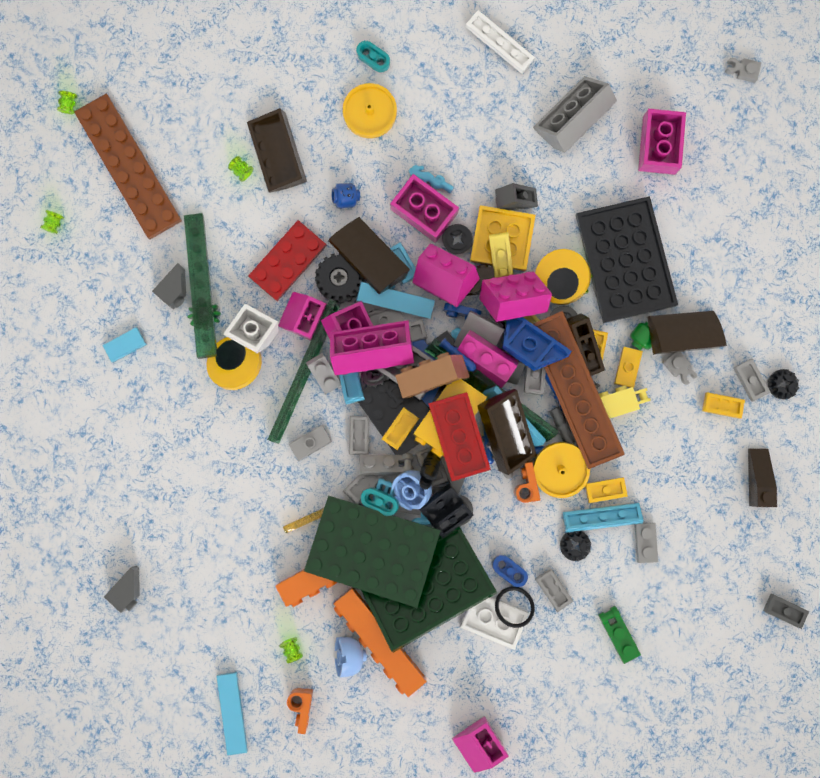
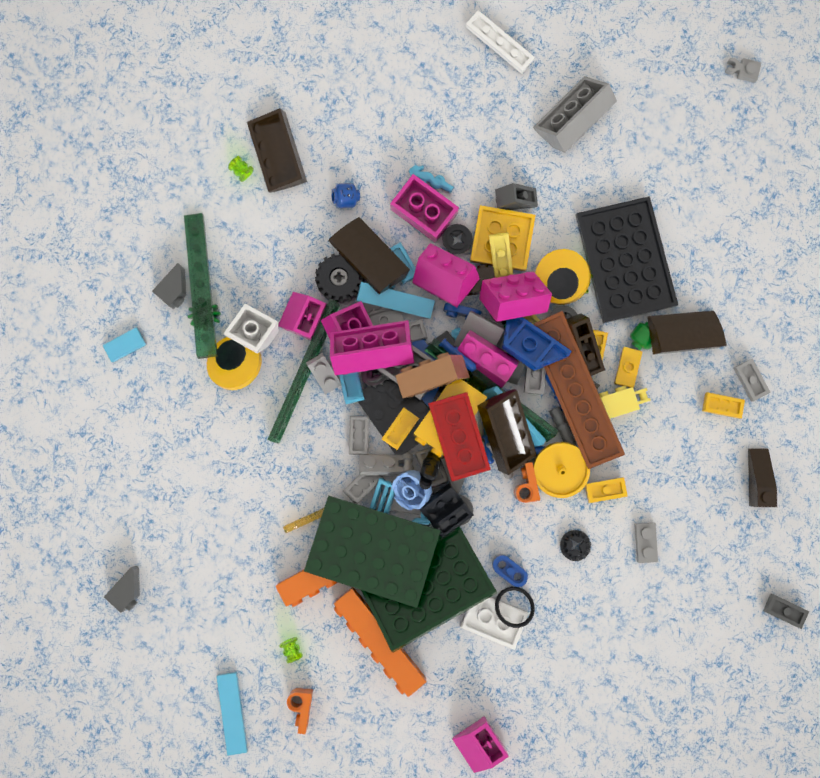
clear neon green bush [40,210,64,234] -> none
clear neon green bush [57,91,78,114] -> none
dark orange plate [74,93,182,240] -> none
red plate [248,220,327,302] -> none
light grey plate [289,425,332,461] -> none
light blue cylinder [334,637,367,678] -> none
yellow piece [343,83,397,138] -> none
teal plate [356,41,390,72] -> none
teal plate [361,487,399,516] -> none
light grey plate [535,568,573,612] -> none
medium azure tile [562,503,643,533] -> none
green plate [598,606,641,664] -> none
dark pink brick [638,108,686,175] -> none
light grey plate [662,352,697,385] -> none
black gear [768,369,799,400] -> none

